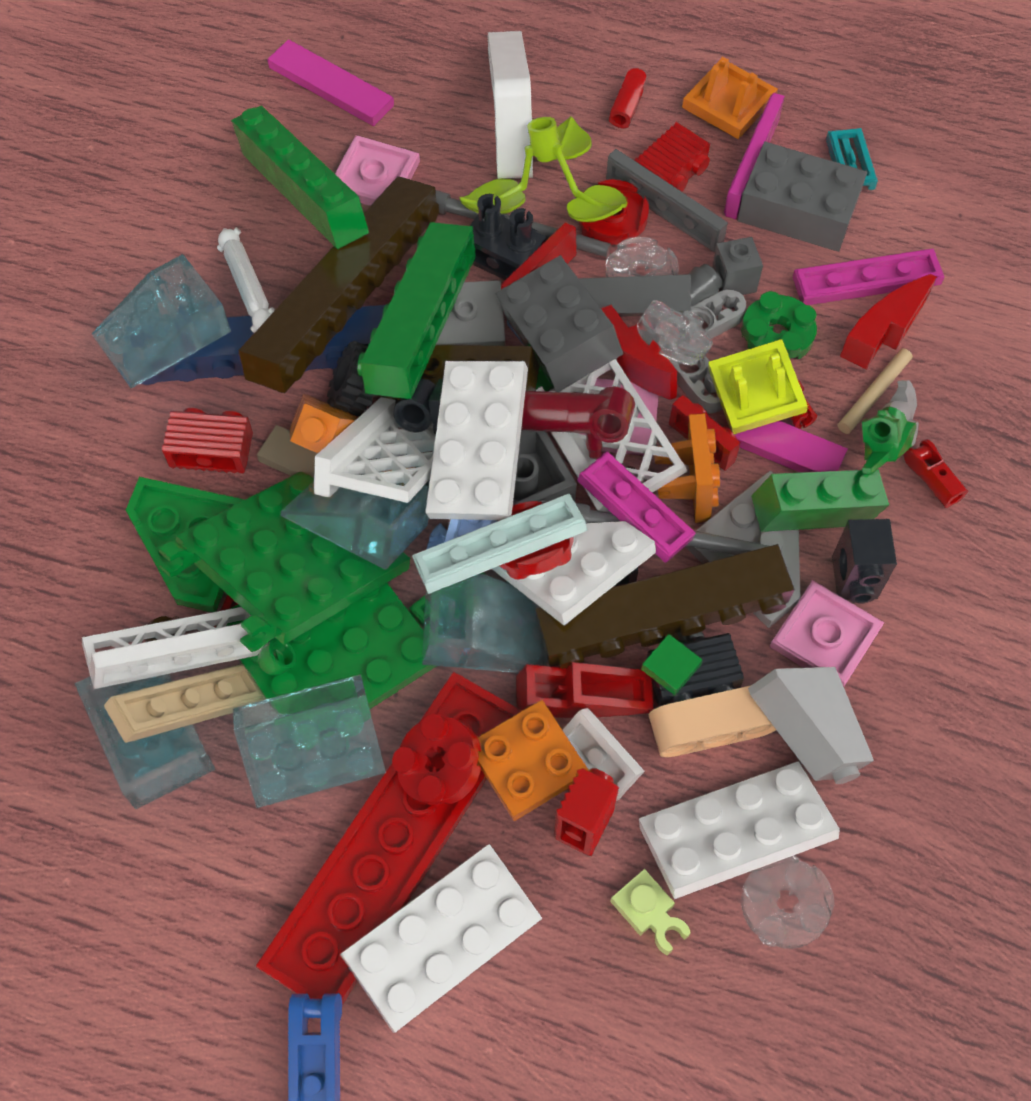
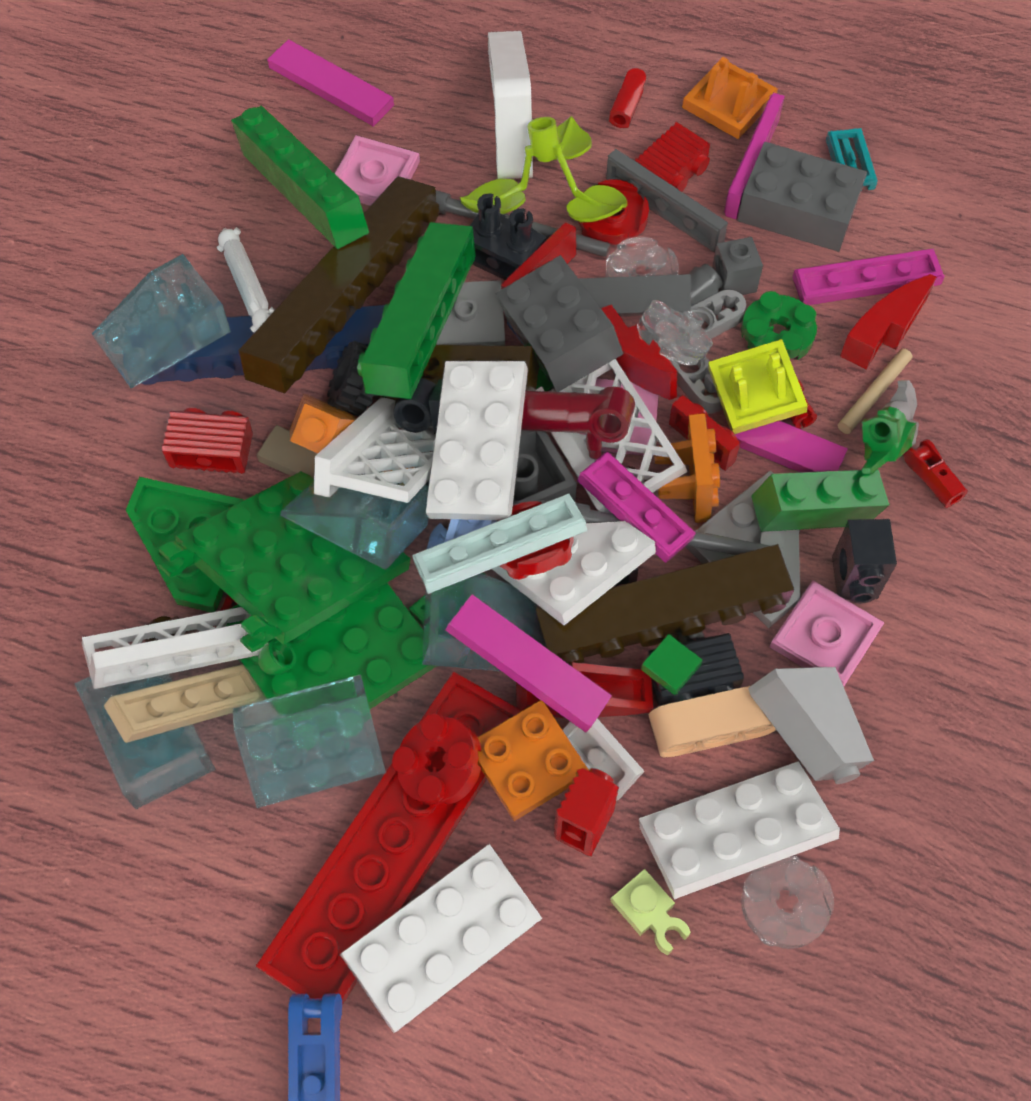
none -> dark pink tile [445,594,612,733]

